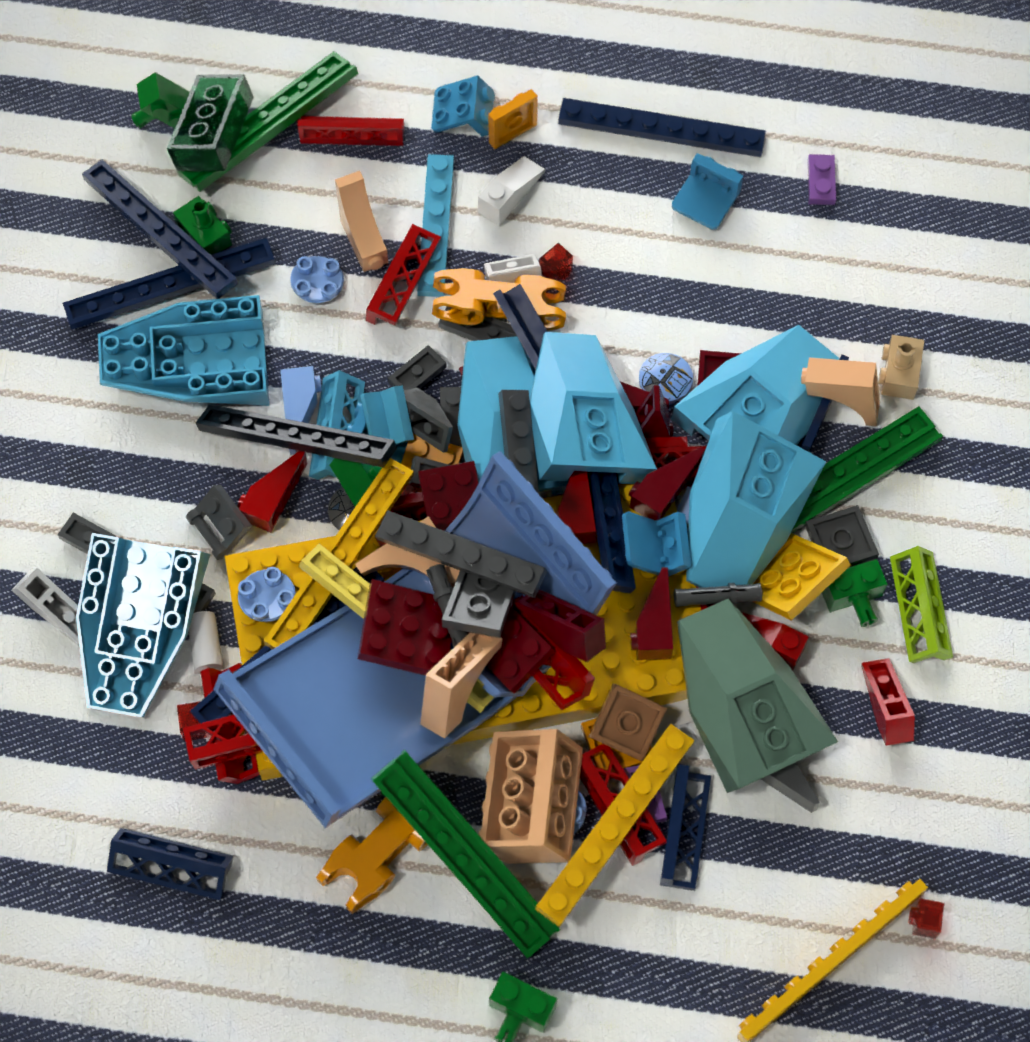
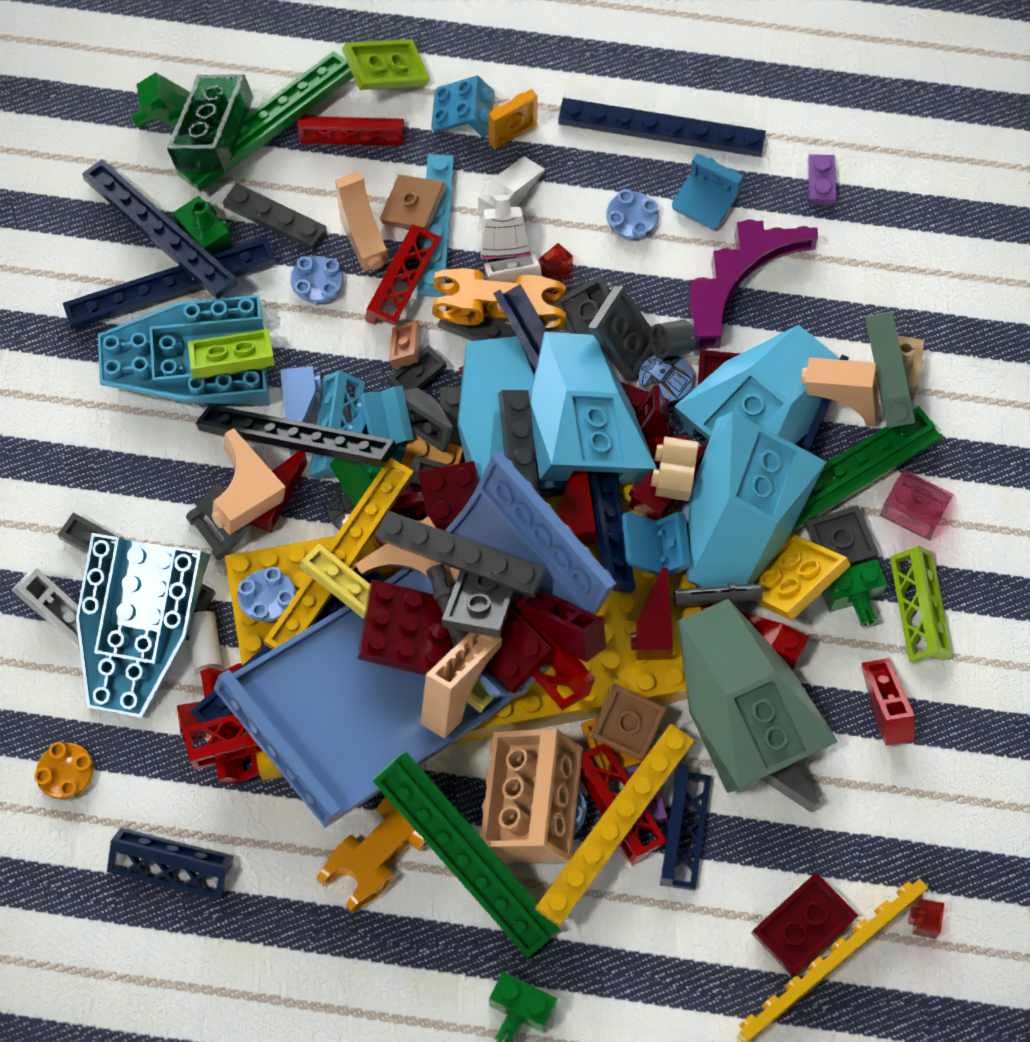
none -> light orange dish [34,742,94,800]
none -> lime plate [188,329,275,379]
none -> light nougat arch [212,428,285,535]
none -> dark grey plate [223,182,327,251]
none -> lime plate [342,39,430,90]
none -> medium nougat plate [379,174,447,230]
none -> nougat plate [389,320,421,369]
none -> white torso [479,195,531,259]
none -> dark grey plate [555,275,615,335]
none -> dark grey plate [588,286,652,381]
none -> light blue dish [606,189,659,239]
none -> dark grey piece [649,319,696,358]
none -> tan brick [651,436,698,501]
none -> magenta arch [687,219,818,349]
none -> dark red plate [751,872,859,978]
none -> sand green slope [865,311,915,428]
none -> clear pink slope [880,470,954,541]

